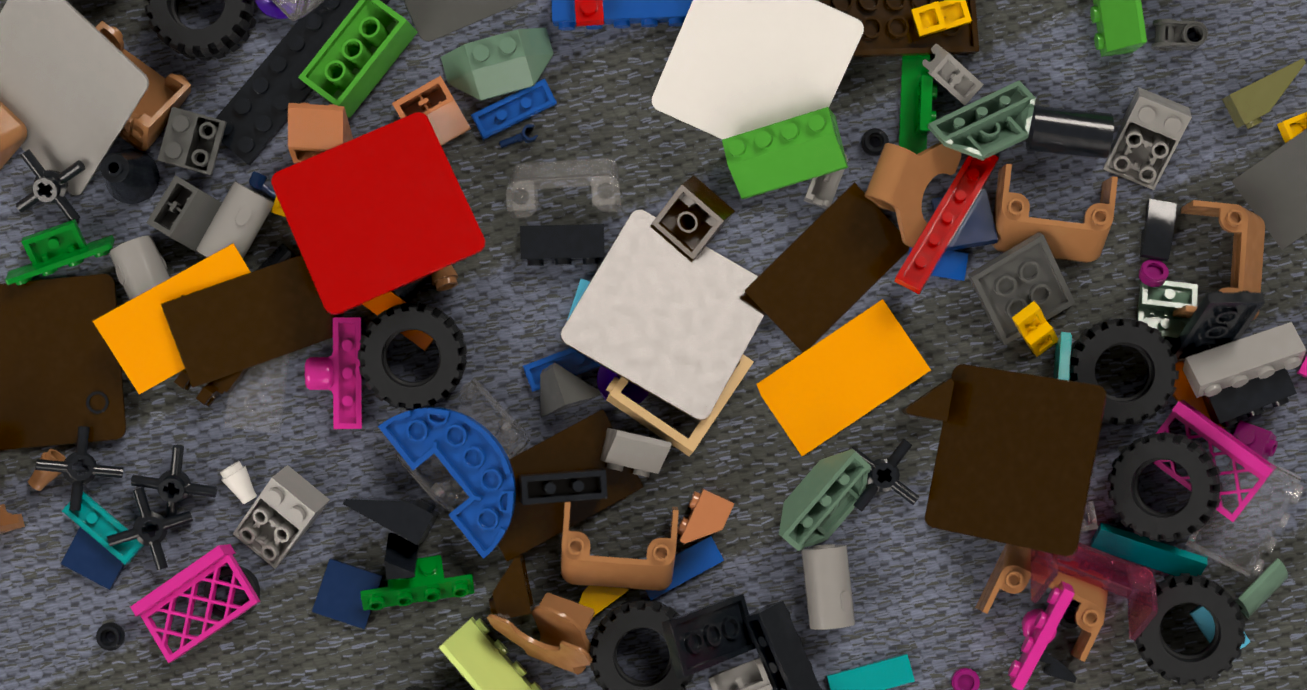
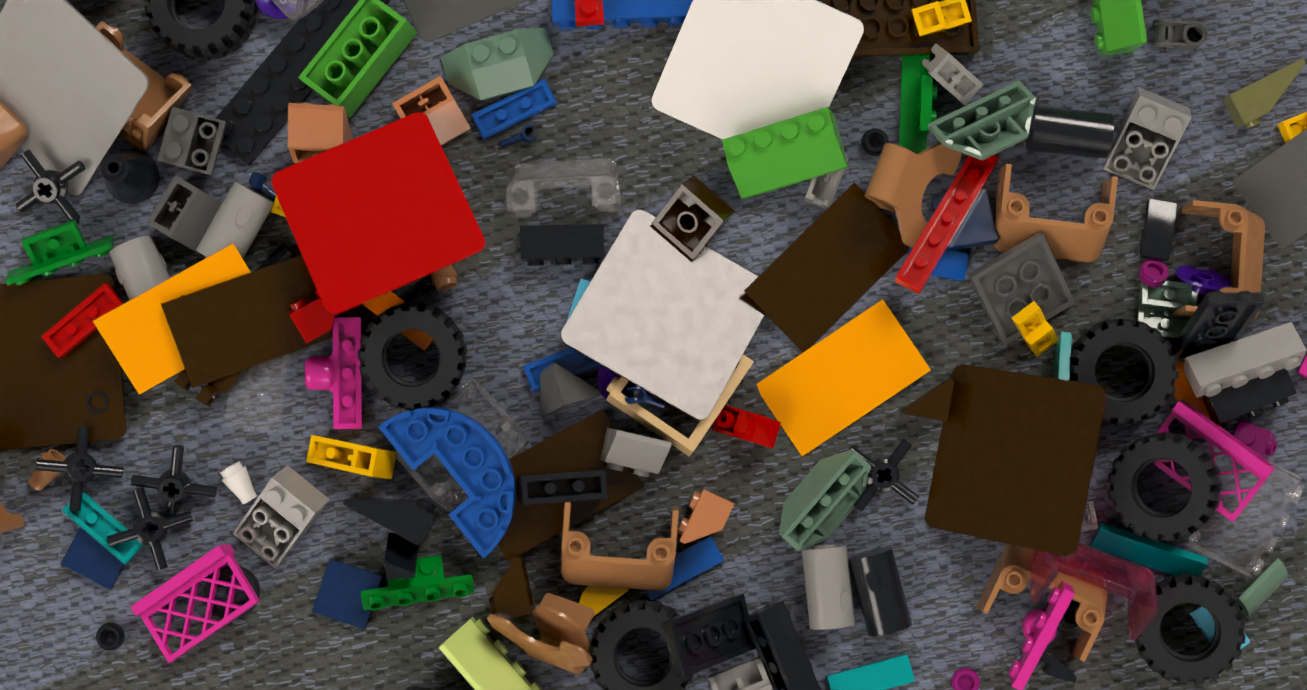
none -> red plate [41,283,124,358]
none -> red slope [287,290,335,344]
none -> yellow slope [306,435,397,479]
none -> dark blue hand [625,386,665,409]
none -> red slope [712,405,781,449]
none -> black piece [848,547,912,636]
none -> dark purple dish [1175,265,1232,295]

